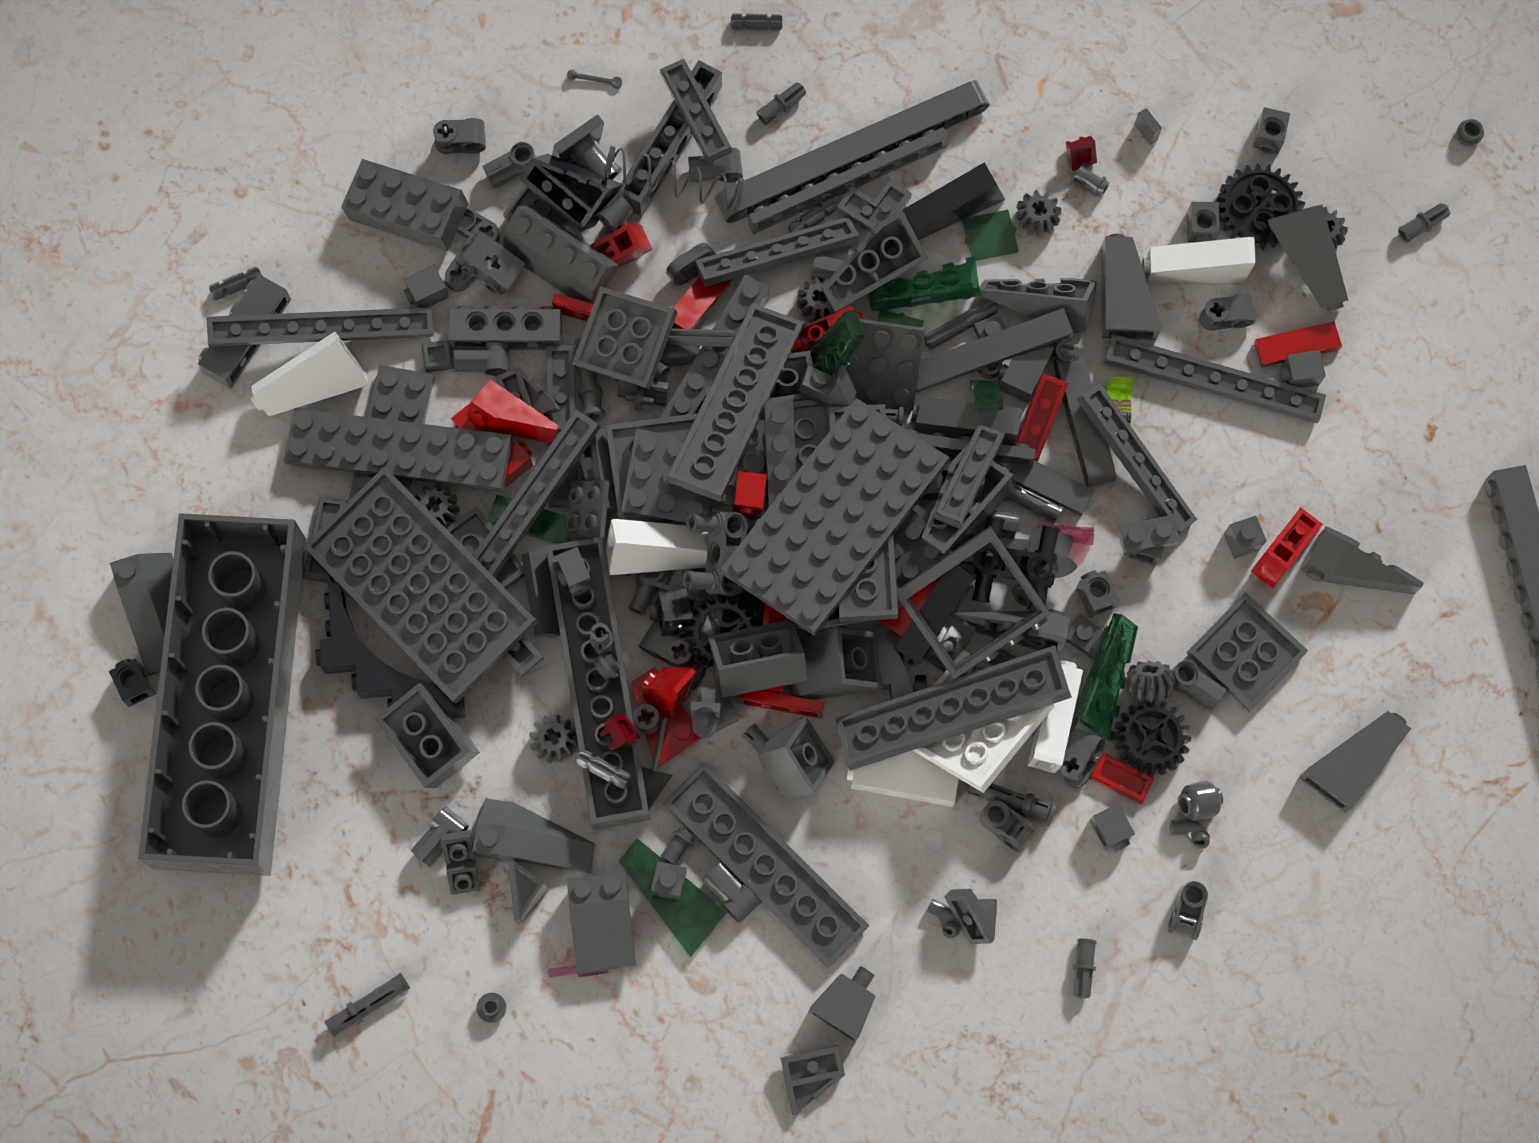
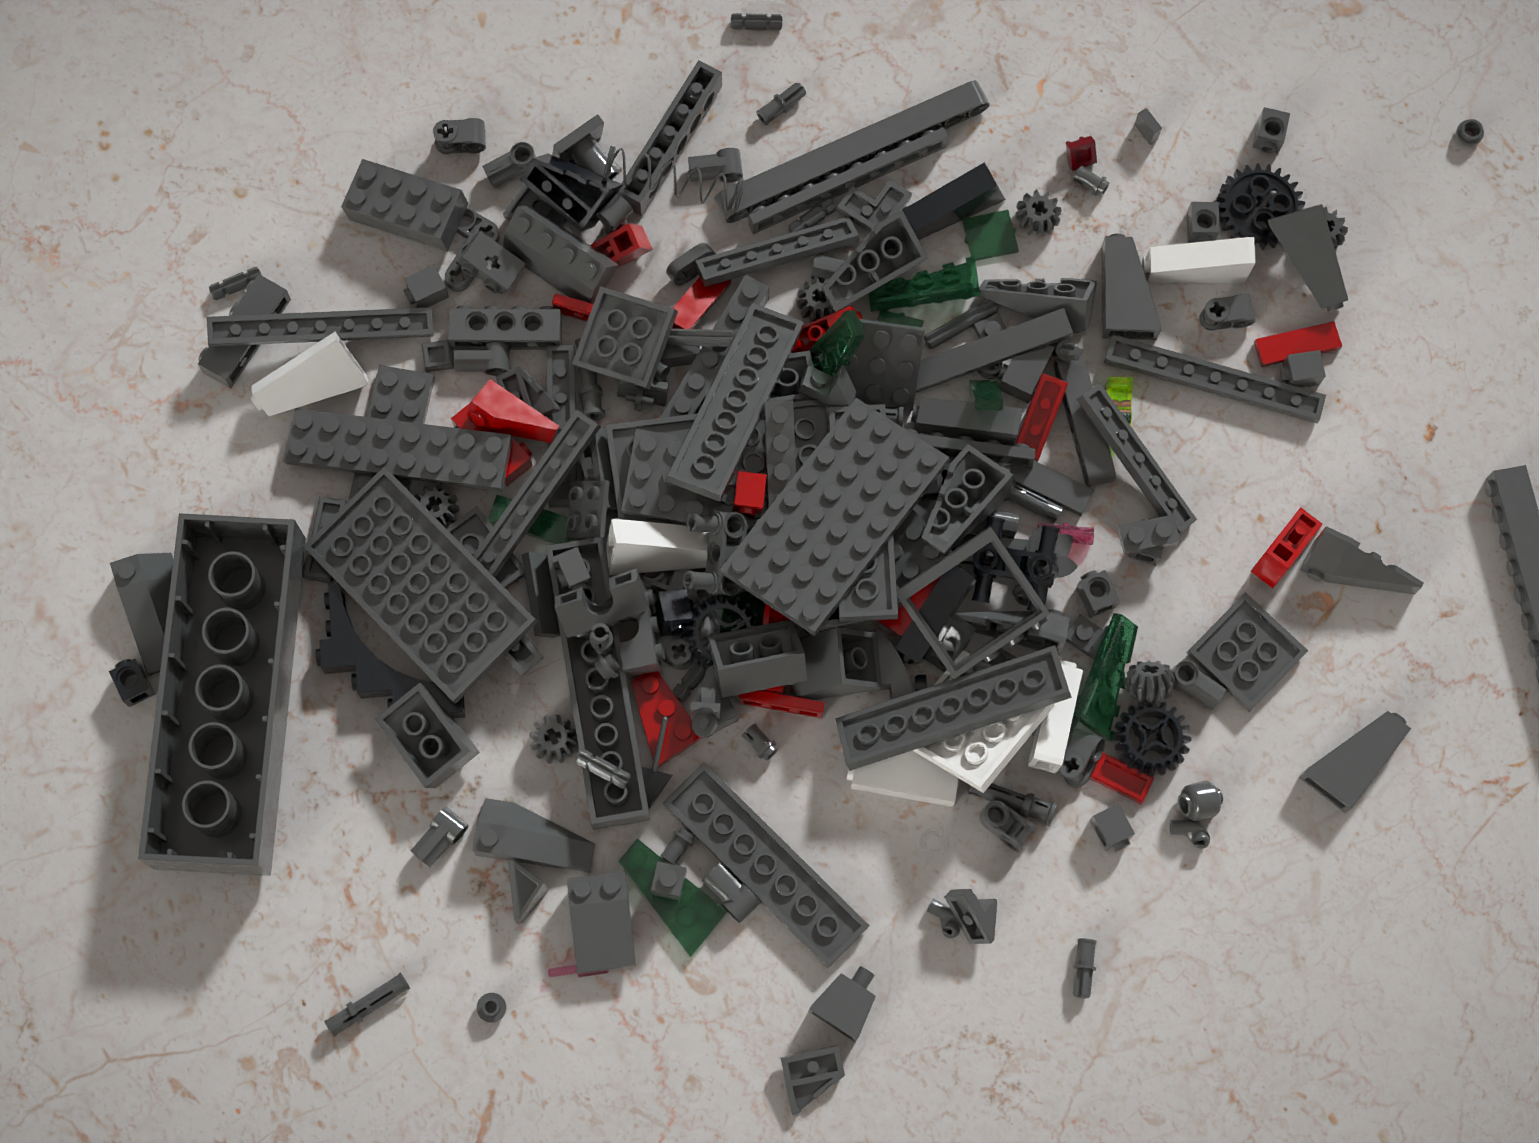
dark grey slope [441,830,480,895] -> none
dark grey hinge [567,70,622,89] -> none
dark red tile [600,714,640,750] -> none
dark grey bush [633,704,662,734] -> none
red slope [643,667,696,718] -> none
dark grey tile [660,59,732,163] -> none
dark grey slope [757,715,835,802] -> none
dark grey tile [934,424,1005,529] -> none
dark grey piece [1167,881,1208,940] -> none
dark grey brick [1224,515,1267,559] -> none
dark grey axle [1398,203,1451,243] -> none
none -> dark grey arch [555,569,649,638]
none -> dark grey arch [610,581,665,677]

